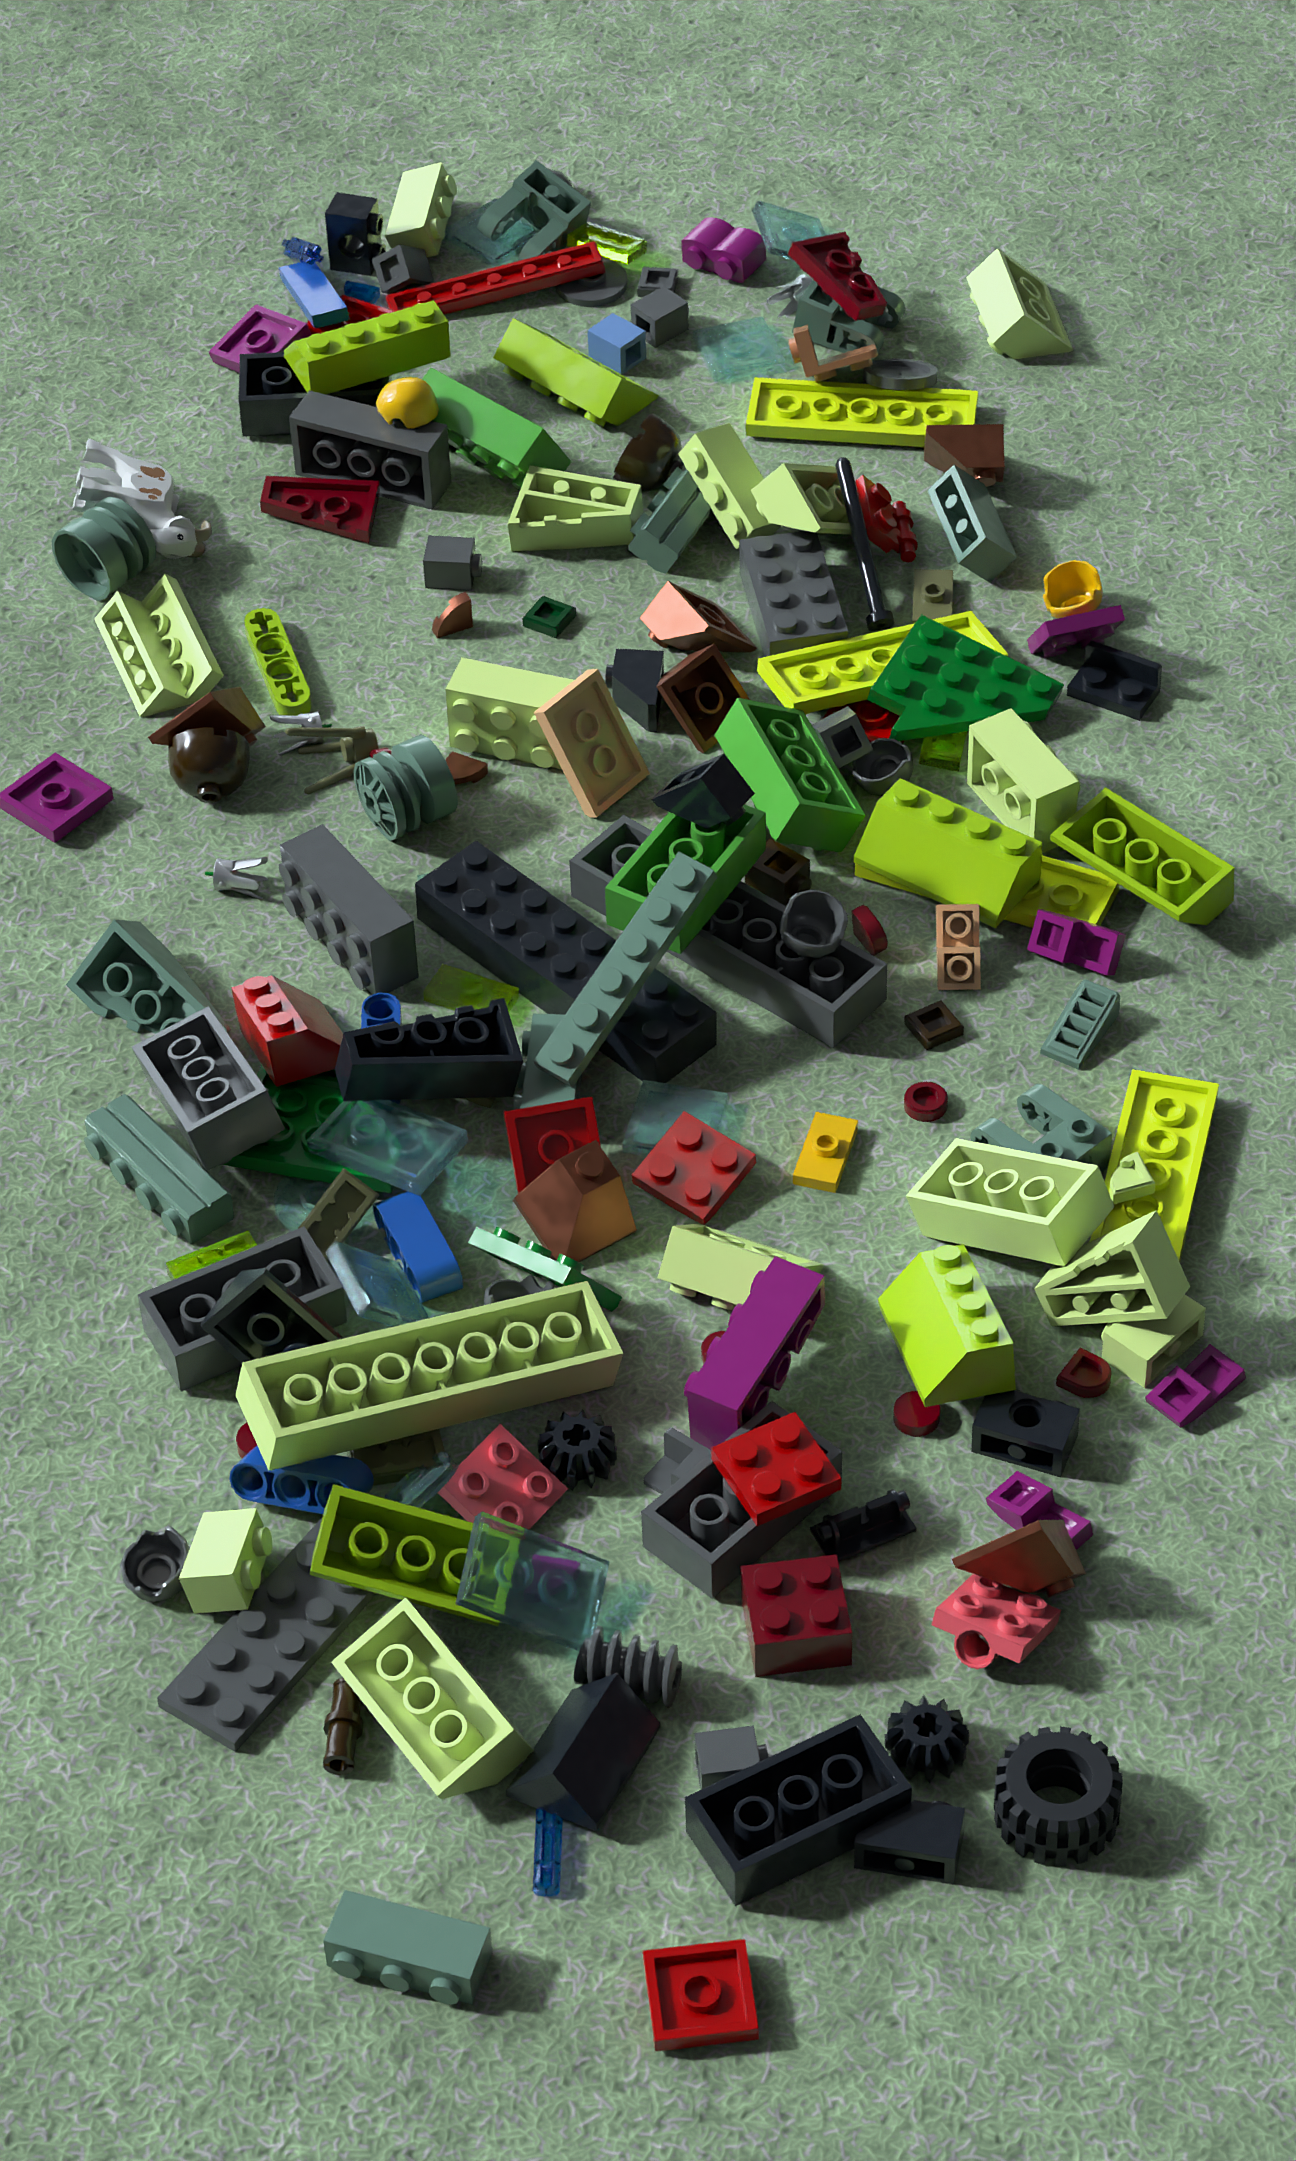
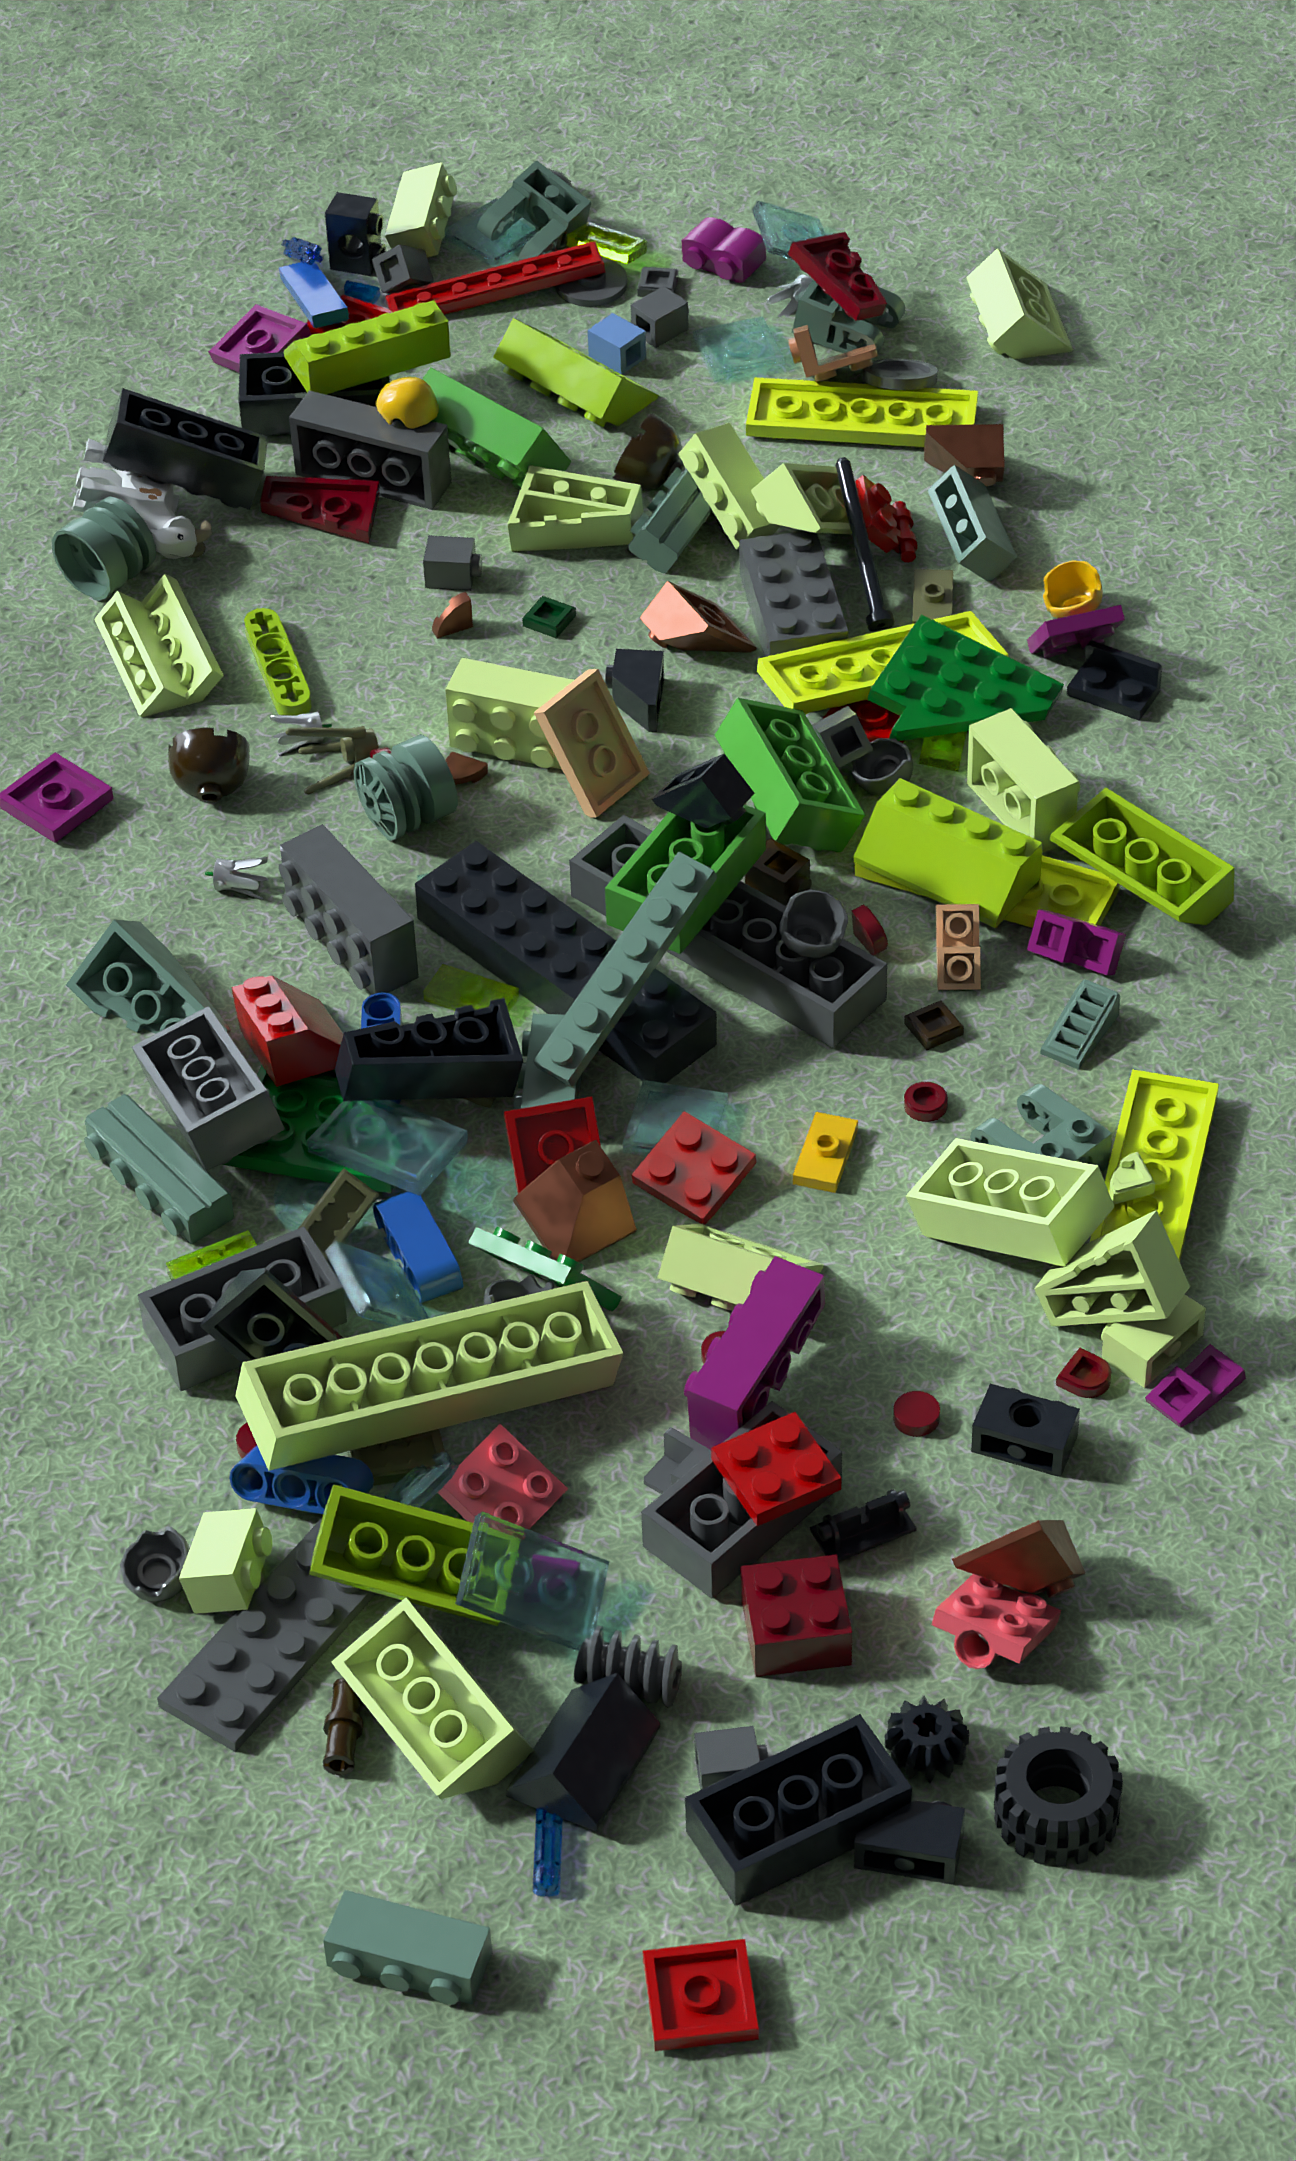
copper slope [148,686,266,747] -> none
black gear [537,1409,617,1491] -> none
copper slope [656,644,750,753] -> none
lime slope [878,1244,1016,1407] -> none
magenta slope [986,1471,1093,1550] -> none
none -> black brick [103,388,268,510]

